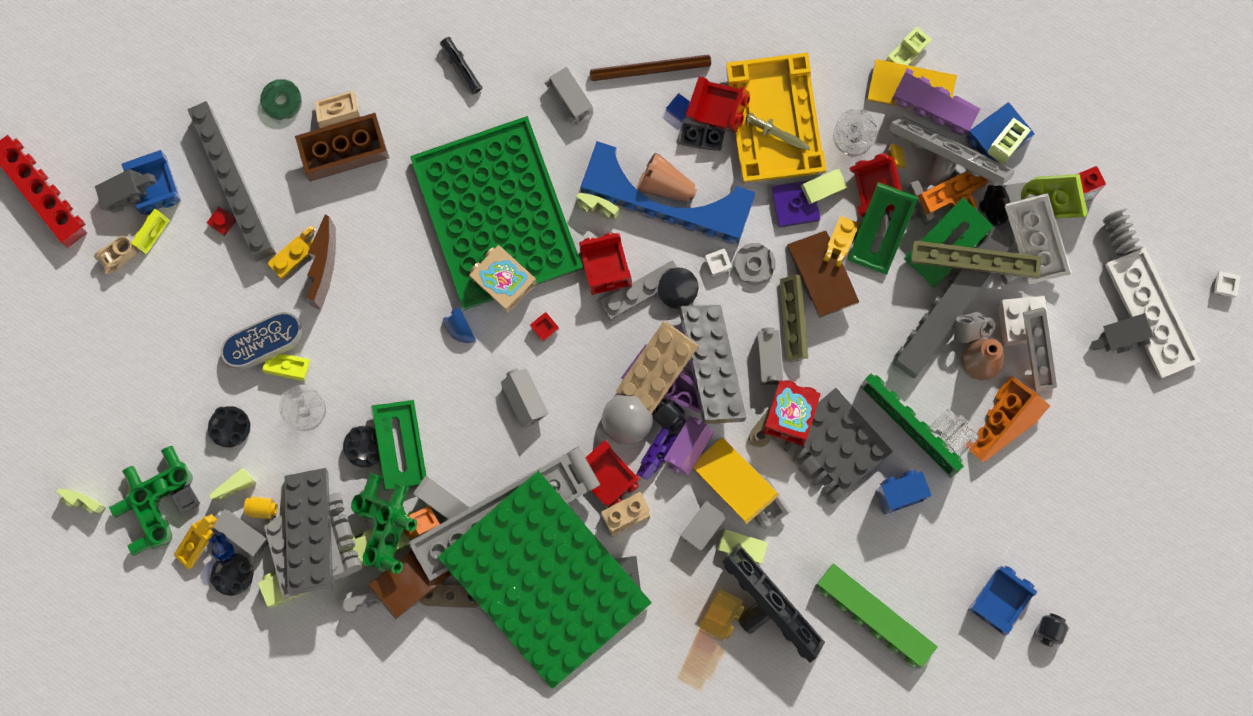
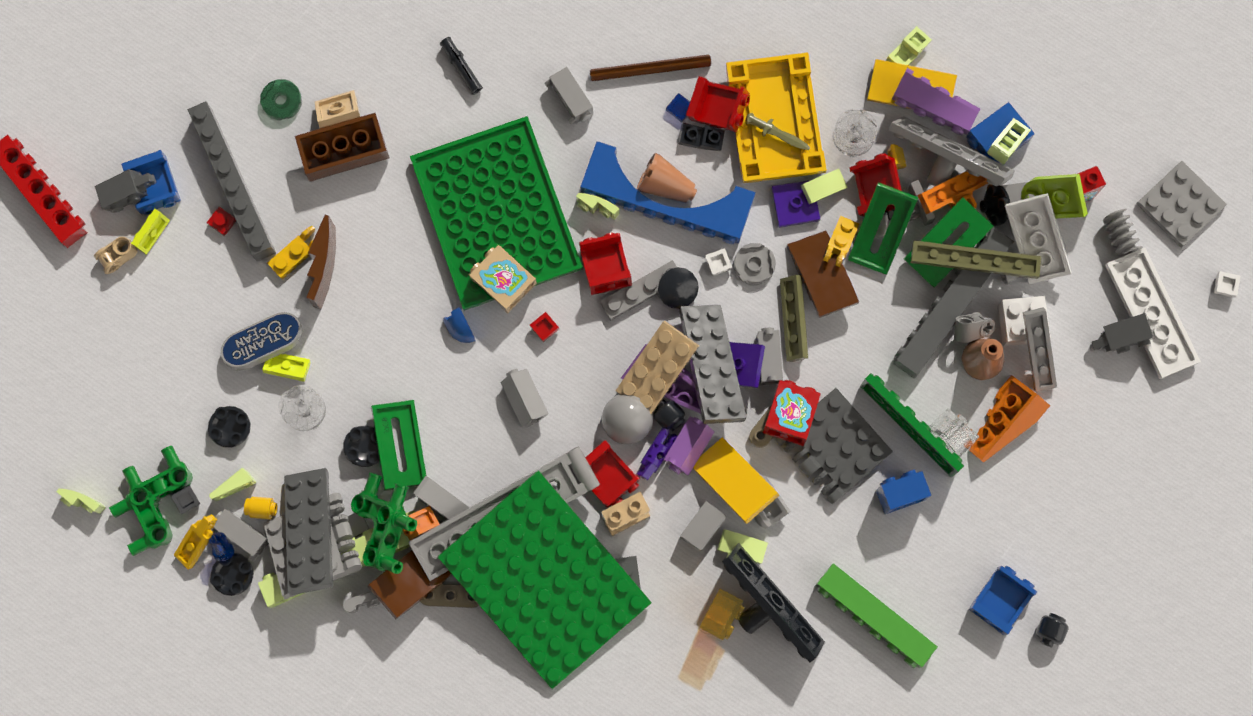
none -> dark purple plate [729,342,765,388]
none -> light grey plate [1136,161,1227,248]

